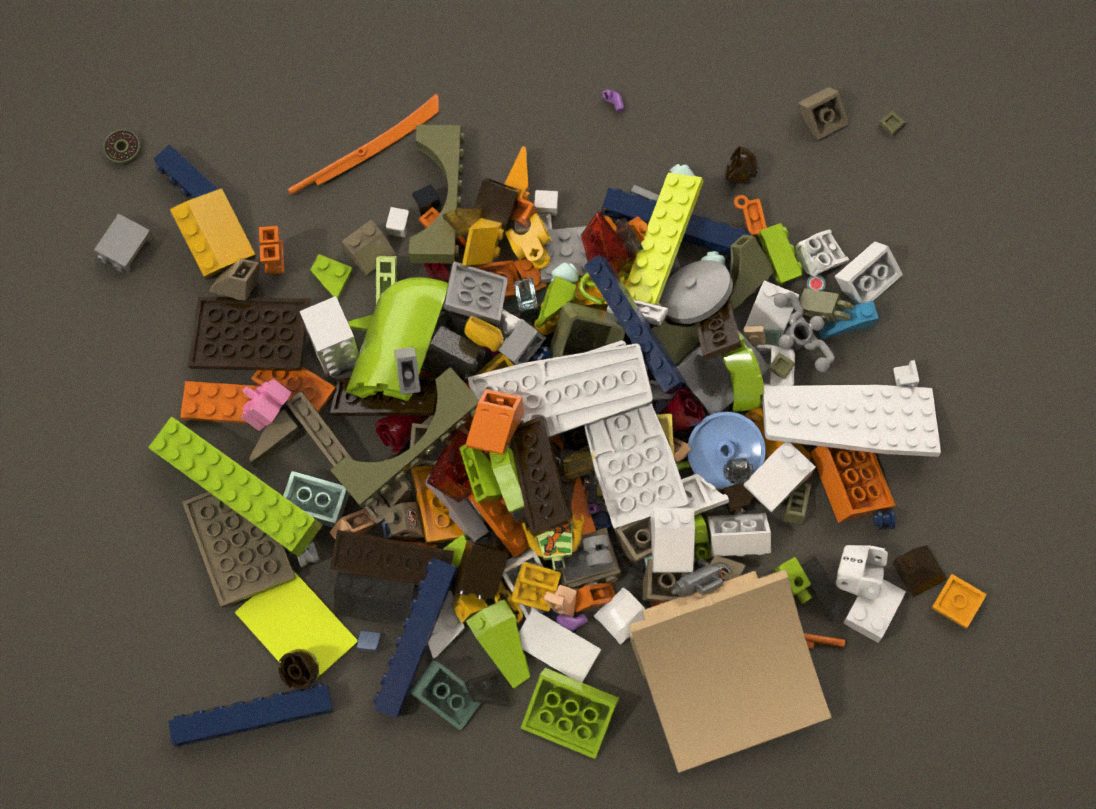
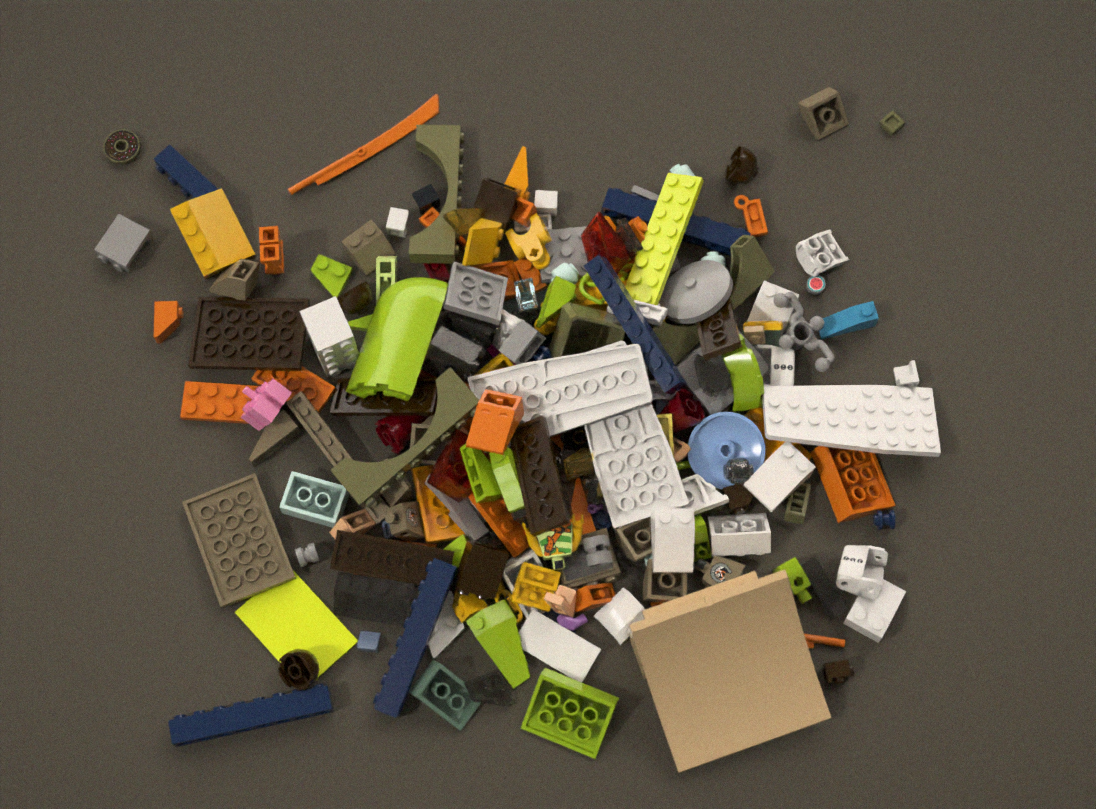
lime brick [148,416,323,557] -> none
light grey slope [394,347,420,395] -> none
yellow piece [464,316,504,352] -> none
medium lavender arm [602,90,625,113] -> none
dark grey piece [672,564,724,598] -> none
lime brick [757,223,803,286] -> none
olive tile [768,353,795,380] -> none
olive hinge [800,289,854,323] -> none
white slope [834,242,903,305] -> none
dark brown slope [893,545,947,597] -> none
light orange plate [932,574,987,629] -> none
none -> orange slope [154,301,184,344]
none -> dark brown cylinder [337,281,373,316]
none -> yellow tile [743,321,783,331]
none -> dark brown brick [822,659,854,686]

